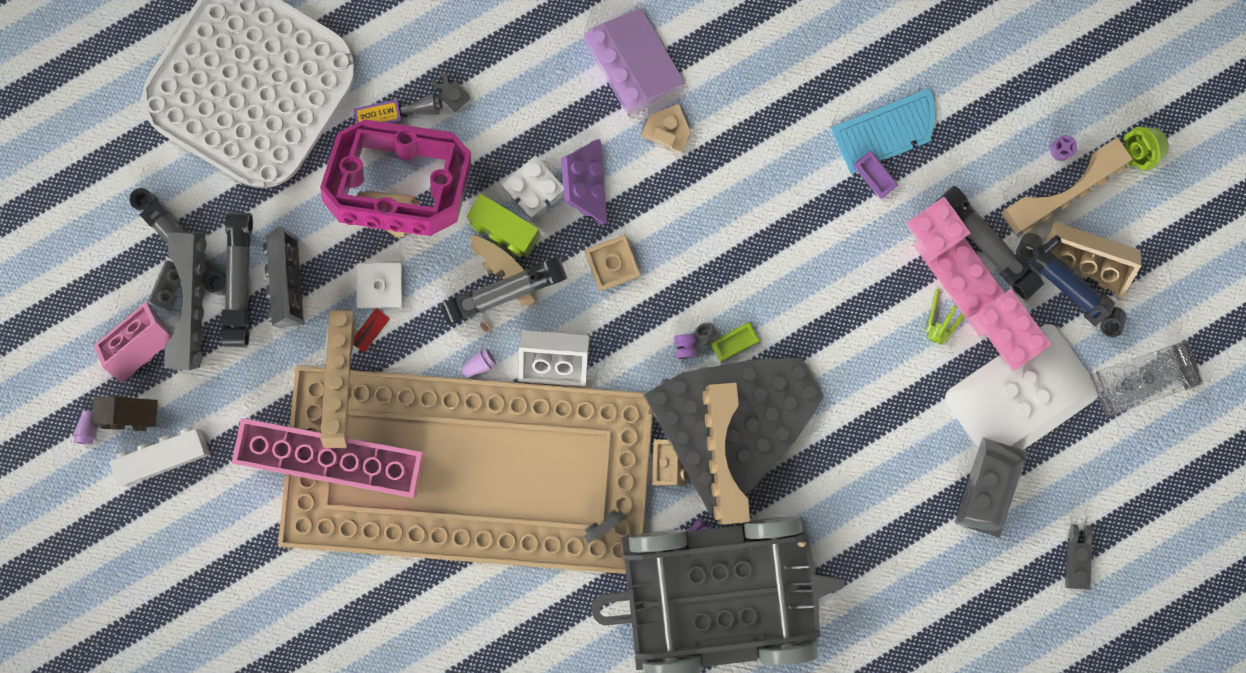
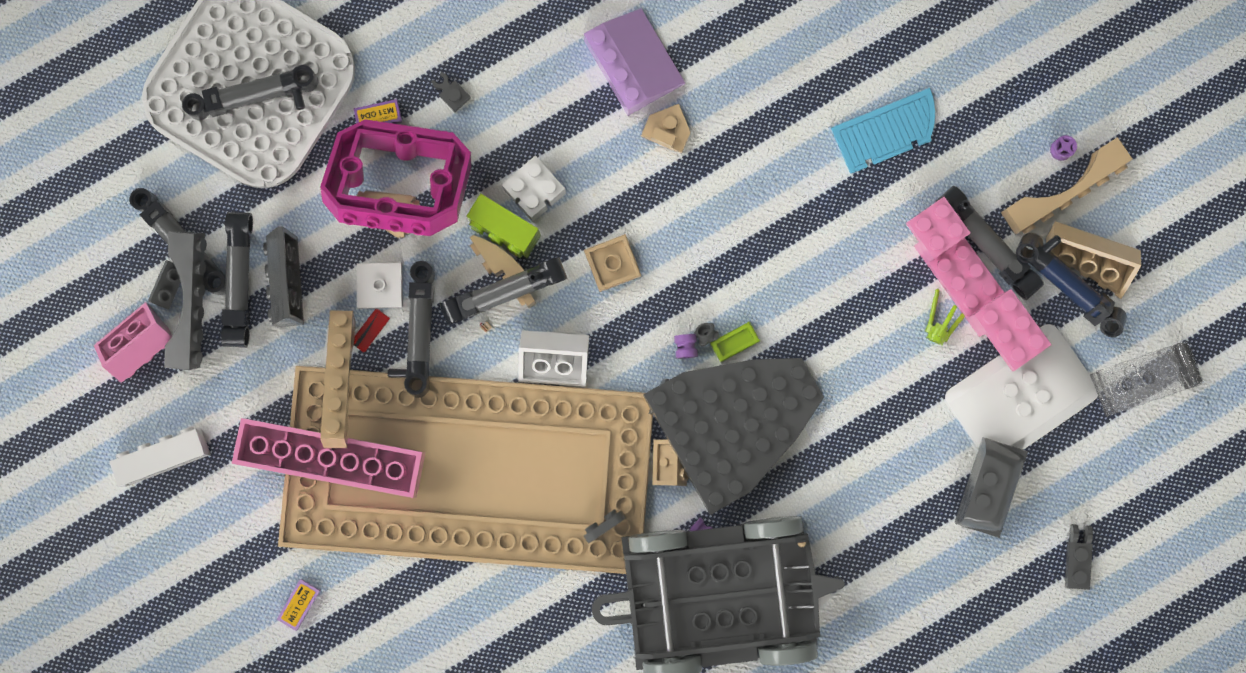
lavender cone [72,411,96,445] -> none
dark brown brick [92,397,158,431] -> none
dark grey cone [401,93,443,115] -> none
lavender cone [461,349,496,378] -> none
medium lavender wing [561,139,607,225] -> none
tan arch [703,383,750,524] -> none
medium lavender tile [853,151,898,199] -> none
lime cone [1123,127,1169,170] -> none
none -> piece [182,65,318,120]
none -> tile [277,579,321,631]
none -> piece [388,261,435,398]

